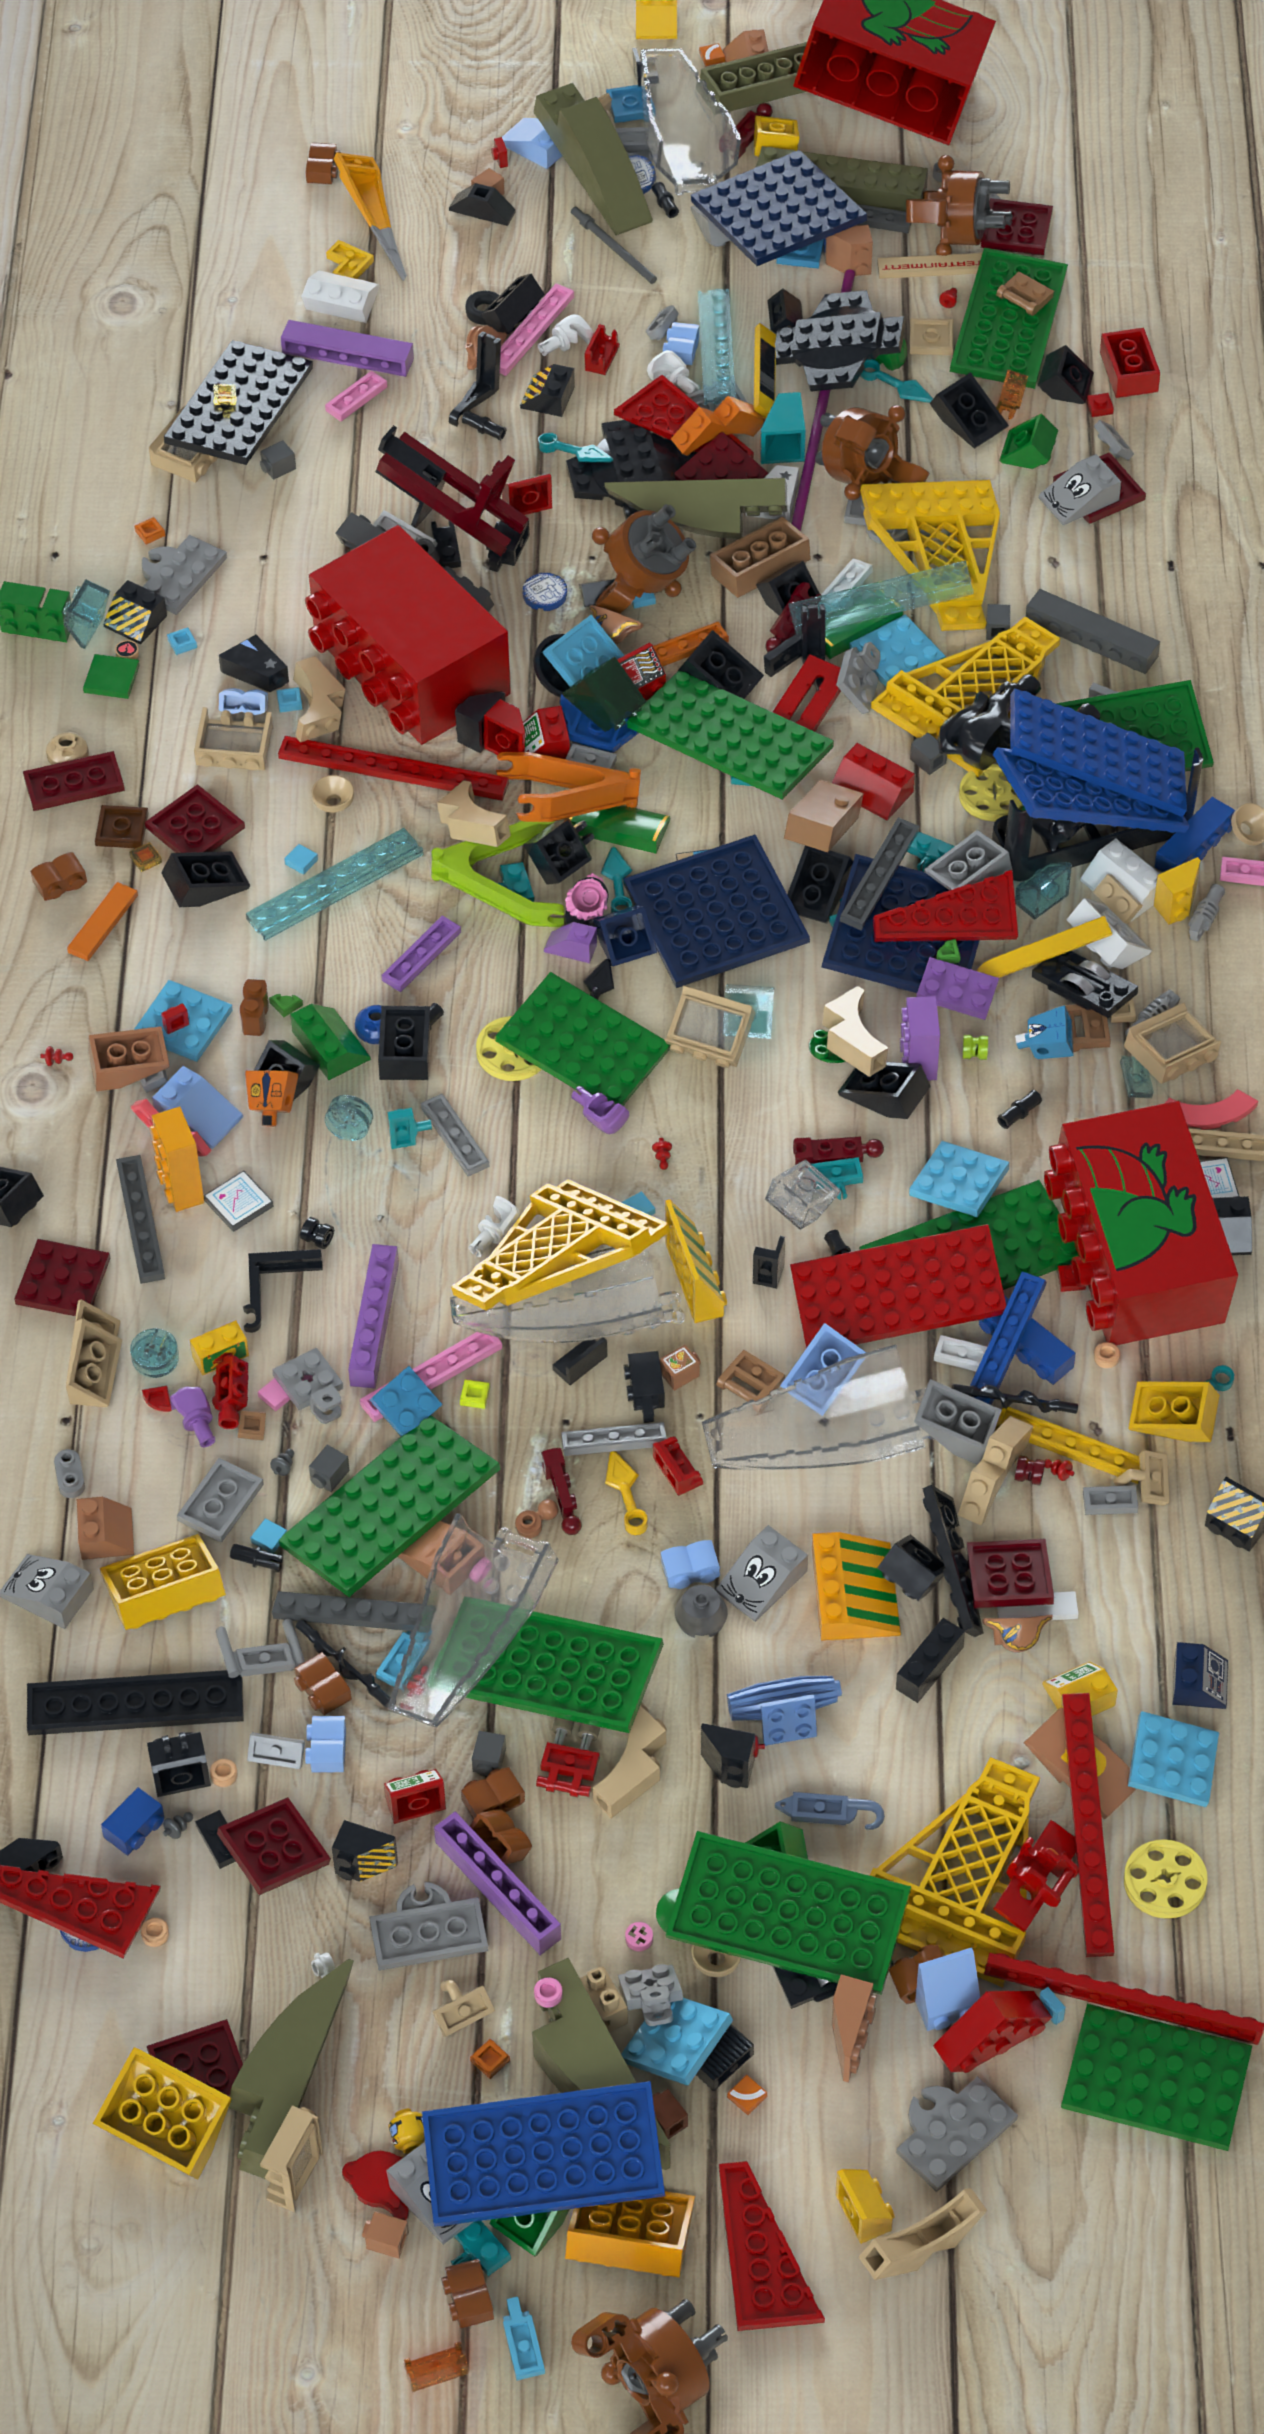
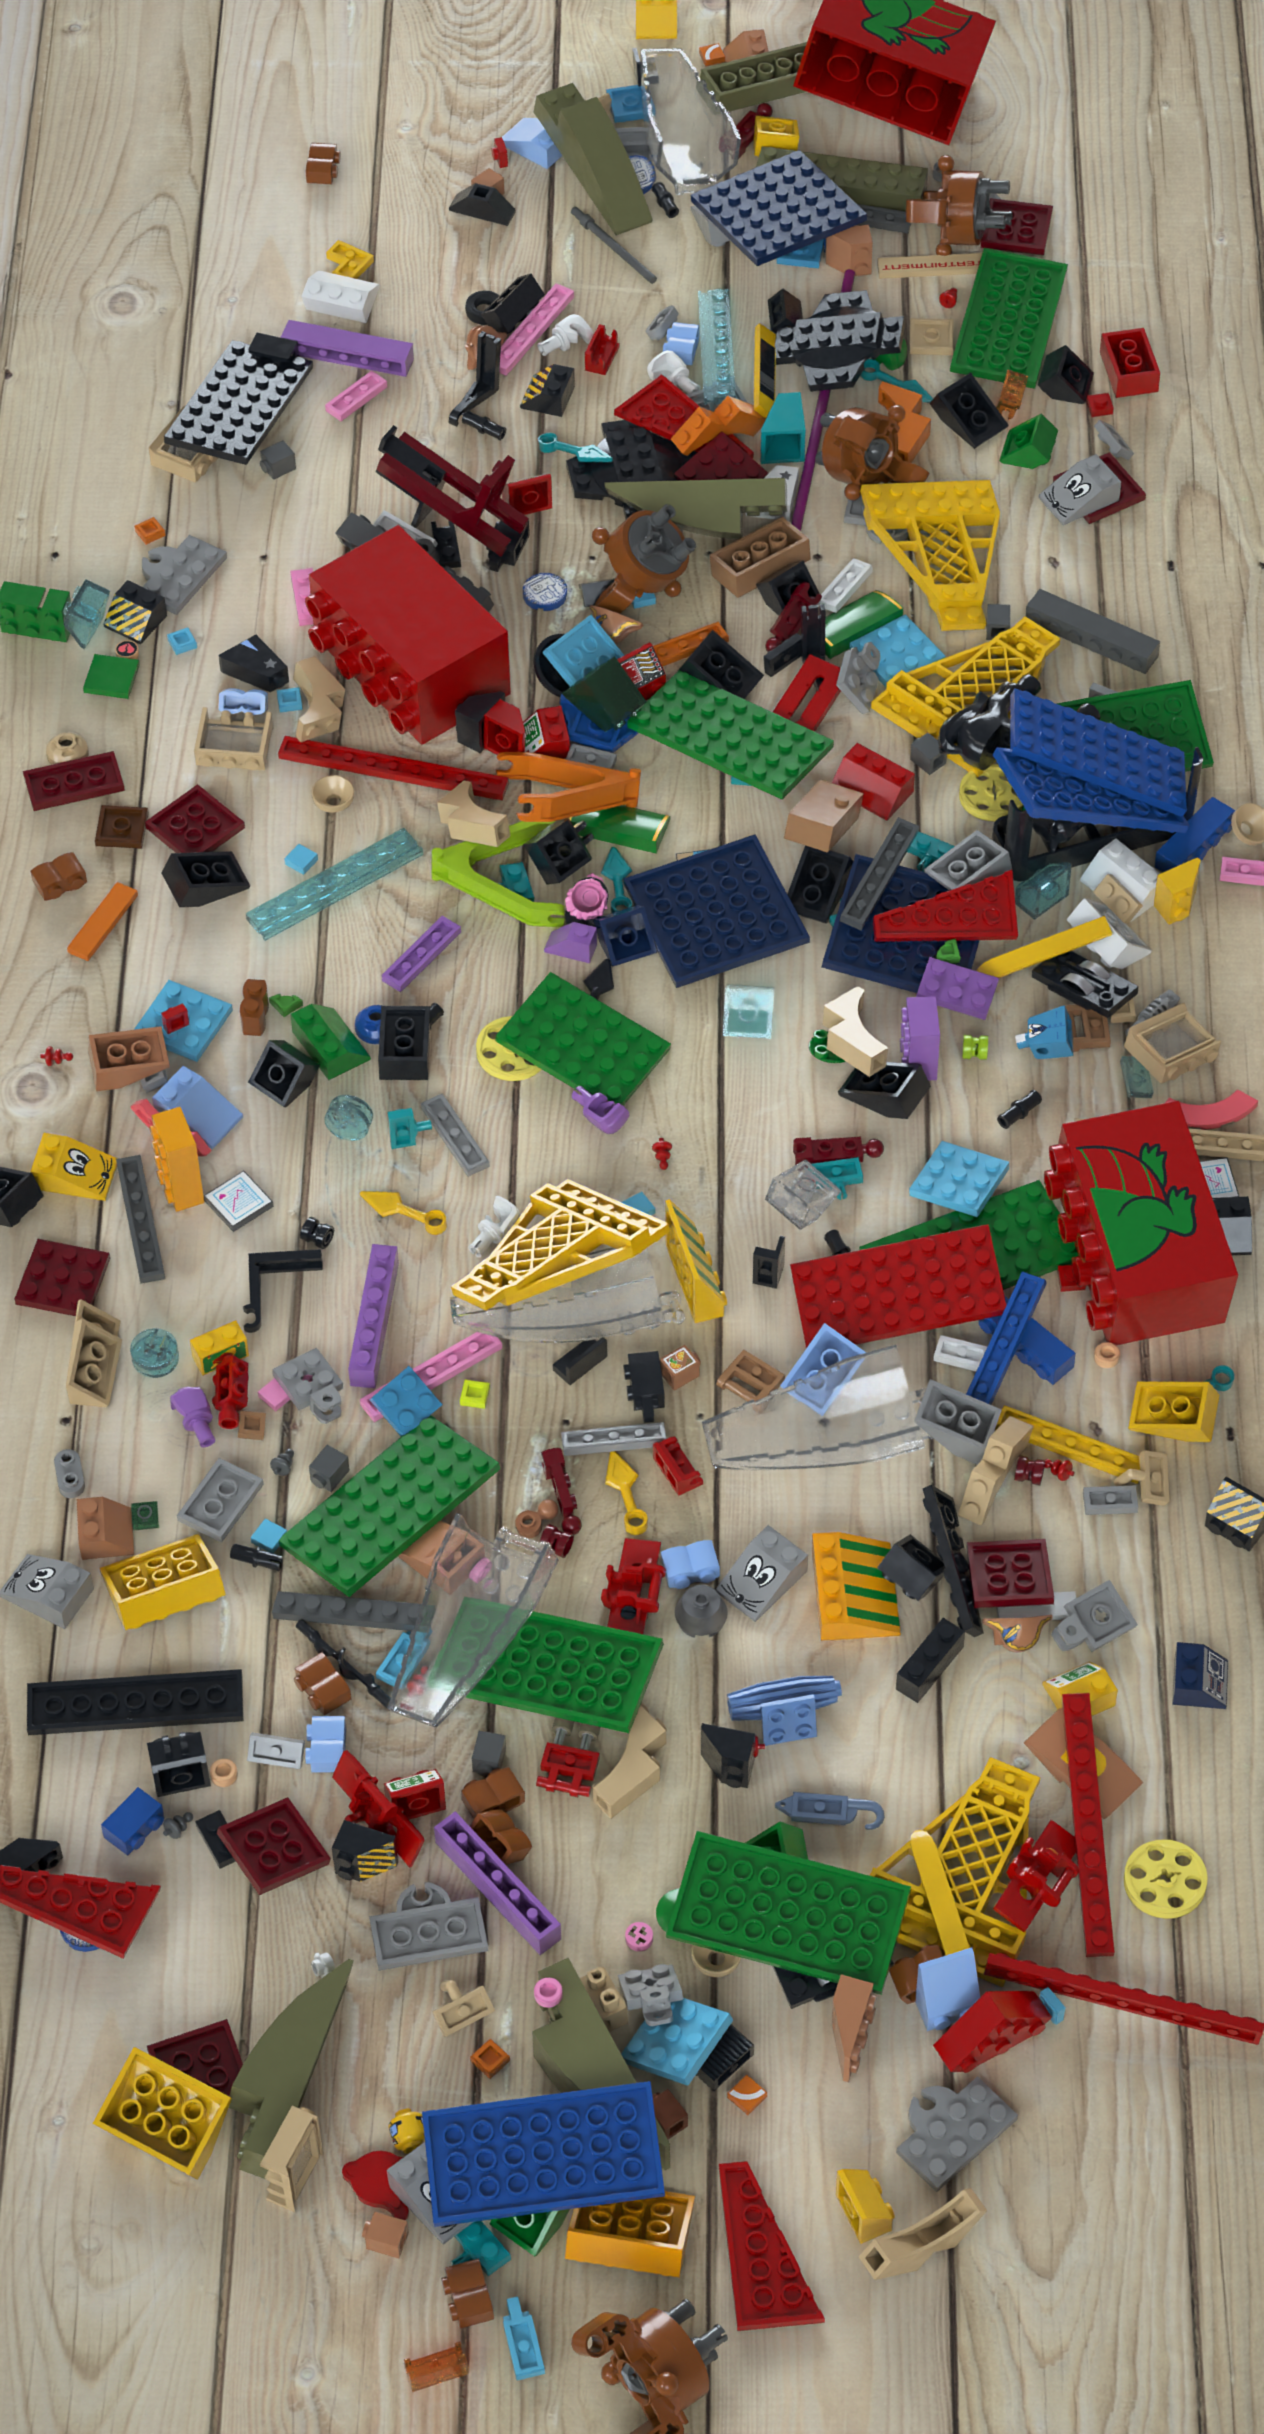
clear yellow tile [129,842,162,872] -> none
light nougat tile [141,1918,169,1947] -> none
red tile [142,1385,172,1412] -> none
clear yellow tile [213,384,236,404] -> none
light grey plate [216,1619,305,1678] -> none
orange torso [245,1070,298,1127] -> none
light orange plate [334,152,407,281] -> none
window [665,985,756,1068] -> none
clear light blue plate [788,560,974,635] -> none
black piece [952,1384,1078,1414] -> none
medium nougat plate [996,272,1054,316] -> none
green plate [1061,2004,1252,2151] -> none
medium azure plate [1128,1711,1219,1807] -> none
light grey hinge [1188,884,1225,941] -> none
none -> yellow slope [30,1133,118,1201]
none -> clear green tile [131,1501,159,1530]
none -> black panel [248,332,299,362]
none -> bright pink plate [290,568,313,626]
none -> red piece [332,1750,425,1868]
none -> yellow piece [360,1191,447,1235]
none -> dark red wheel [539,1524,574,1558]
none -> red piece [601,1538,666,1635]
none -> orange arch [878,381,931,463]
none -> yellow piece [910,1830,970,1956]
none -> light grey plate [1051,1580,1138,1652]

